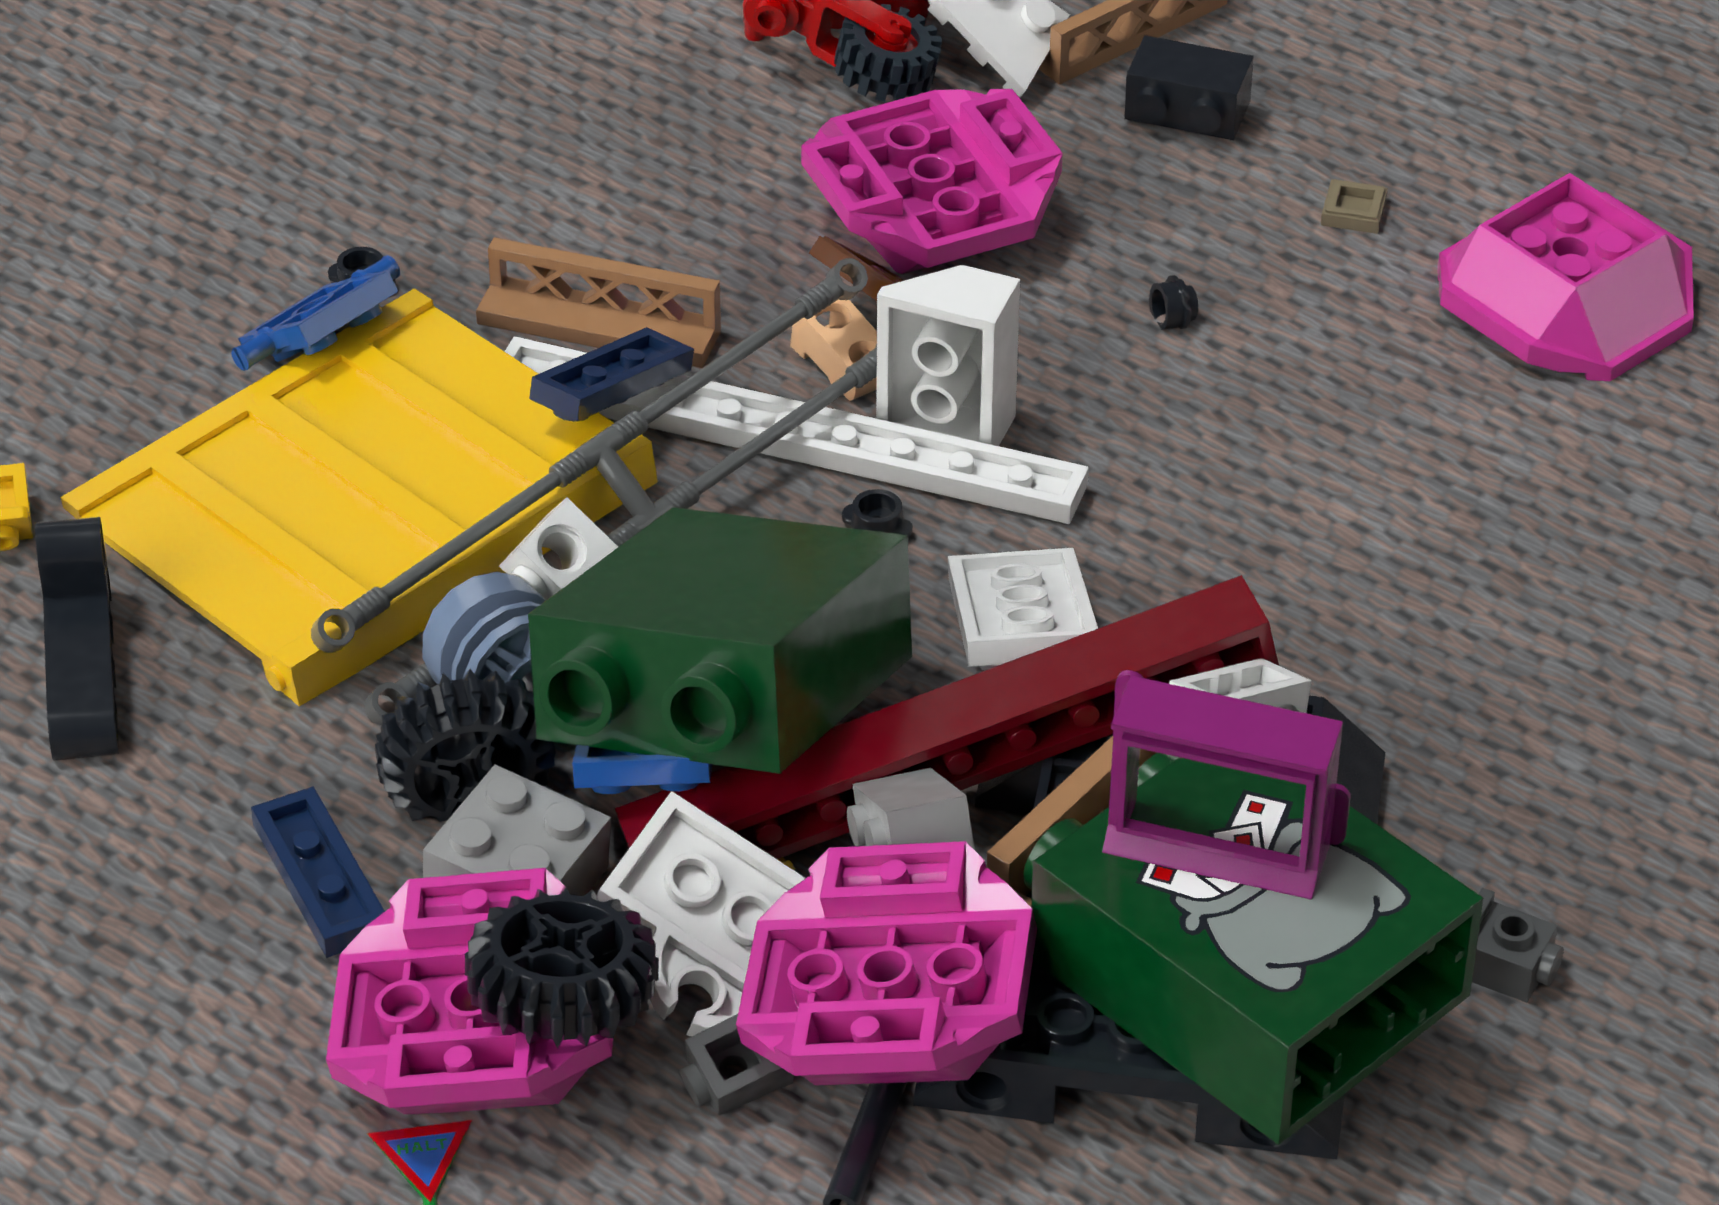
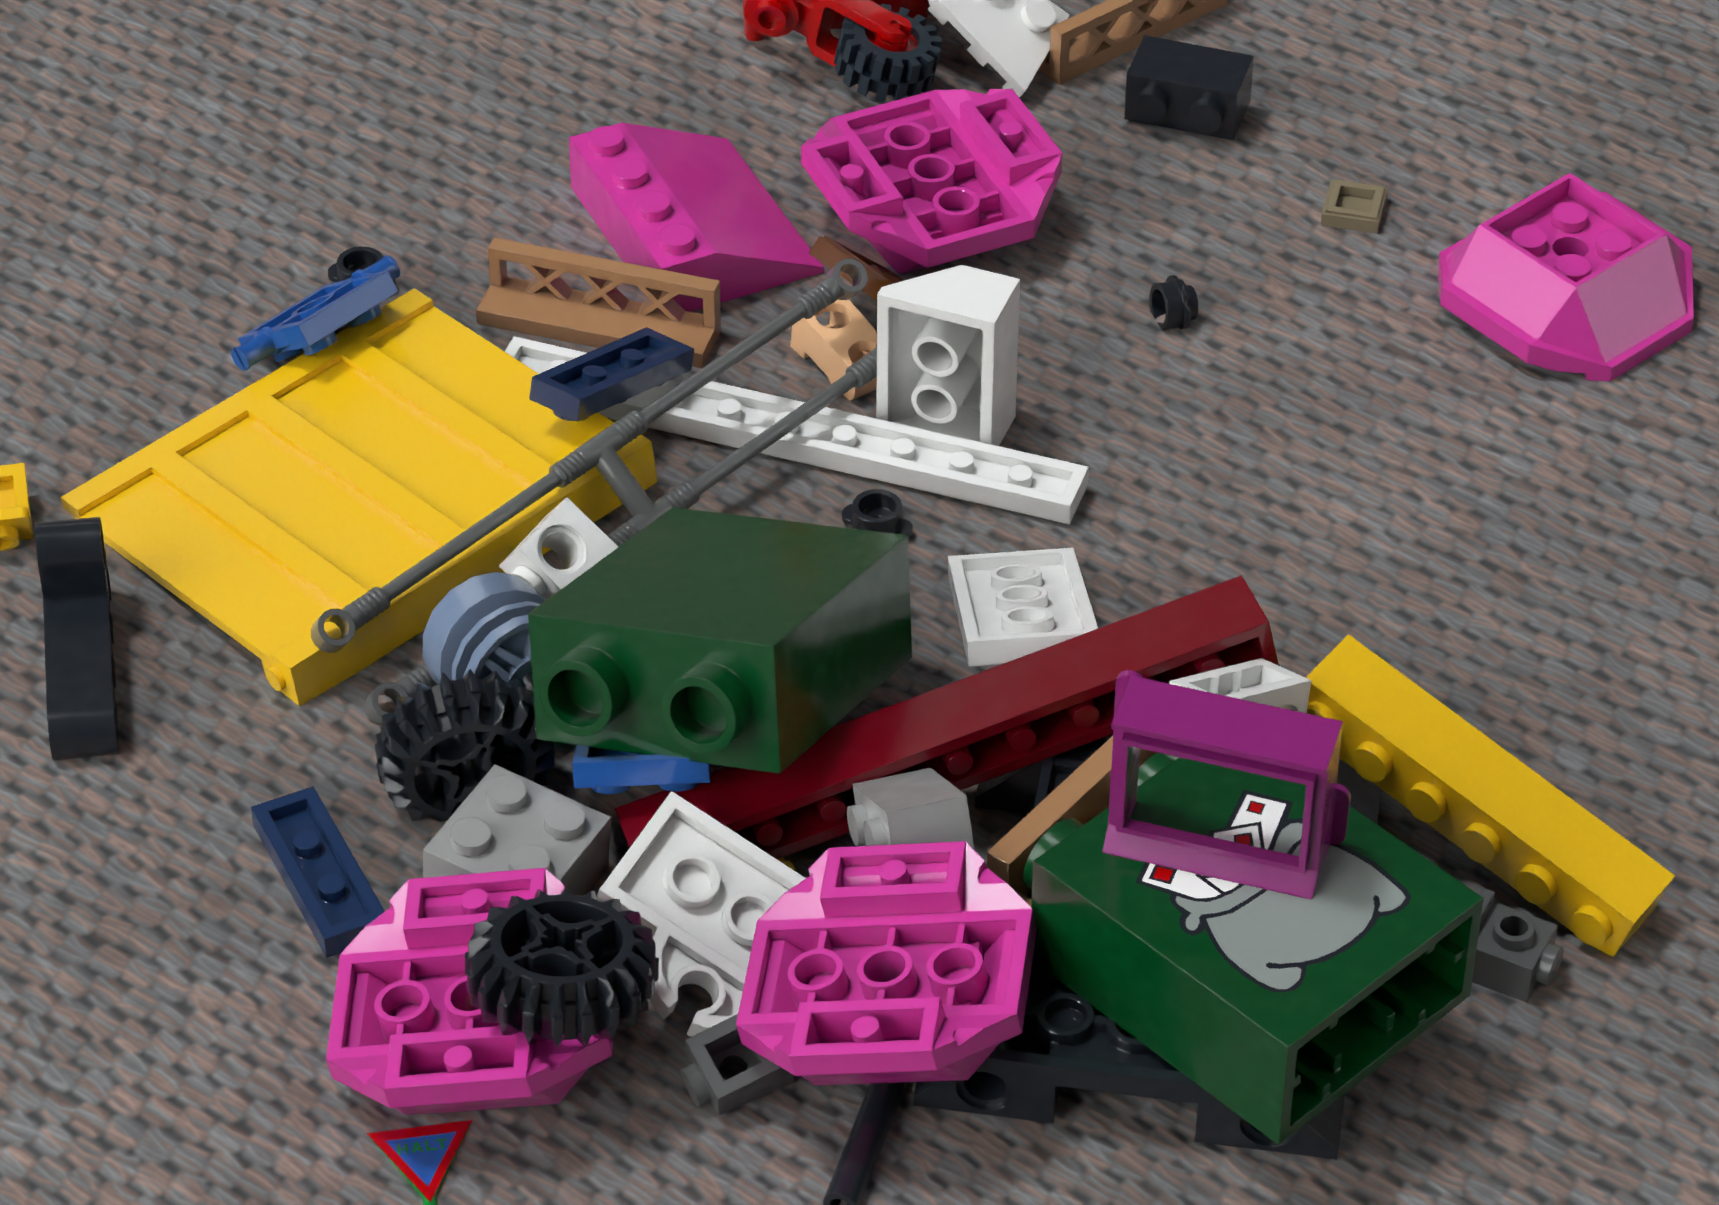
none -> dark pink slope [569,122,824,312]
none -> yellow brick [1305,634,1675,957]

